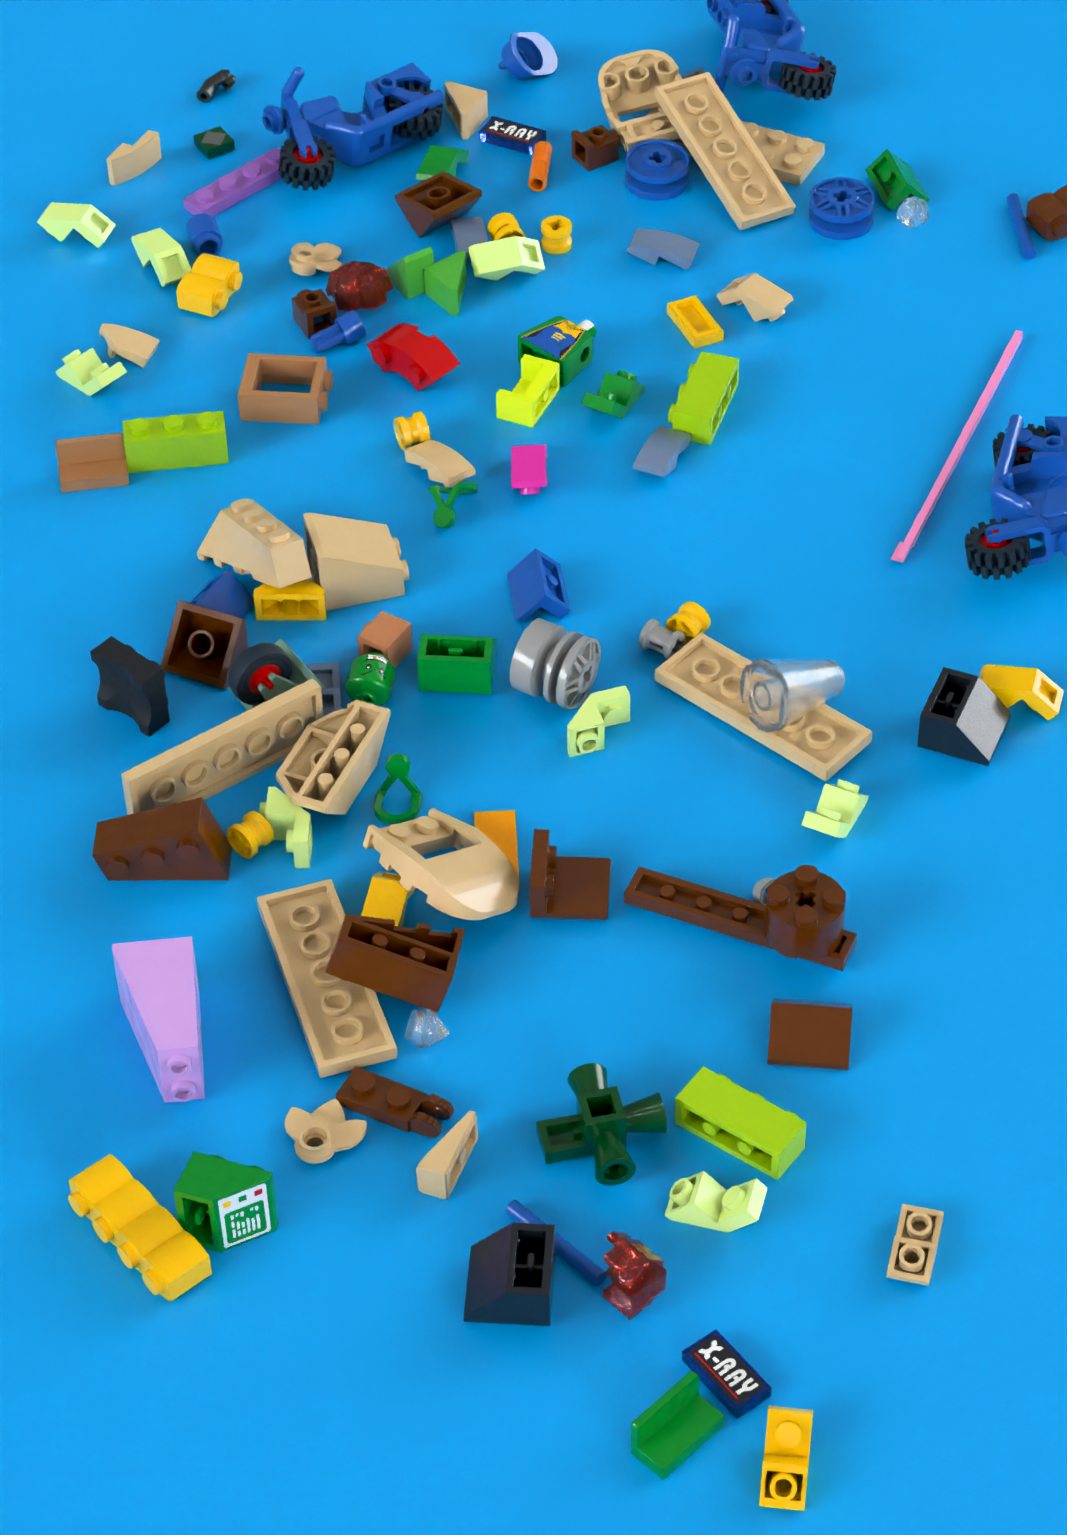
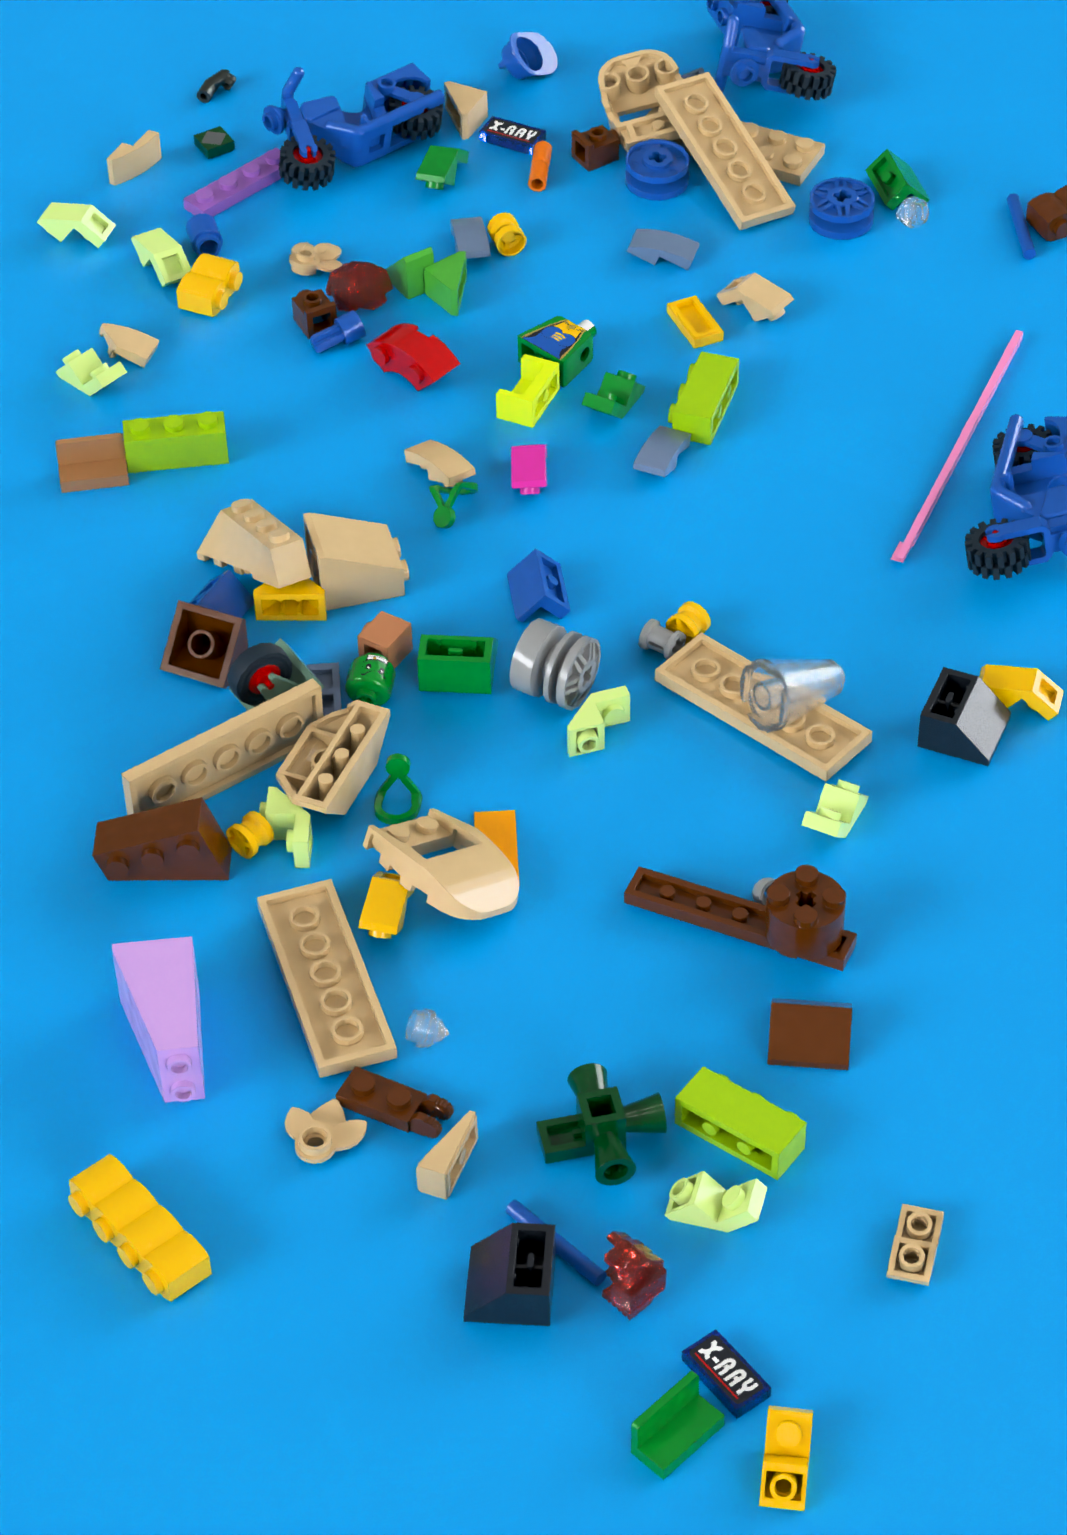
black brick [90,636,170,737] -> none
green slope [173,1151,279,1252] -> none
medium nougat window [238,353,333,425] -> none
reddish brown wedge [325,914,465,1013] -> none
yellow wheel [393,411,430,450] -> none
reddish brown slope [395,171,482,238] -> none
yellowish green slope [468,236,545,281] -> none
reddish brown bracket [529,829,611,920] -> none
yellow wheel [541,215,572,255] -> none

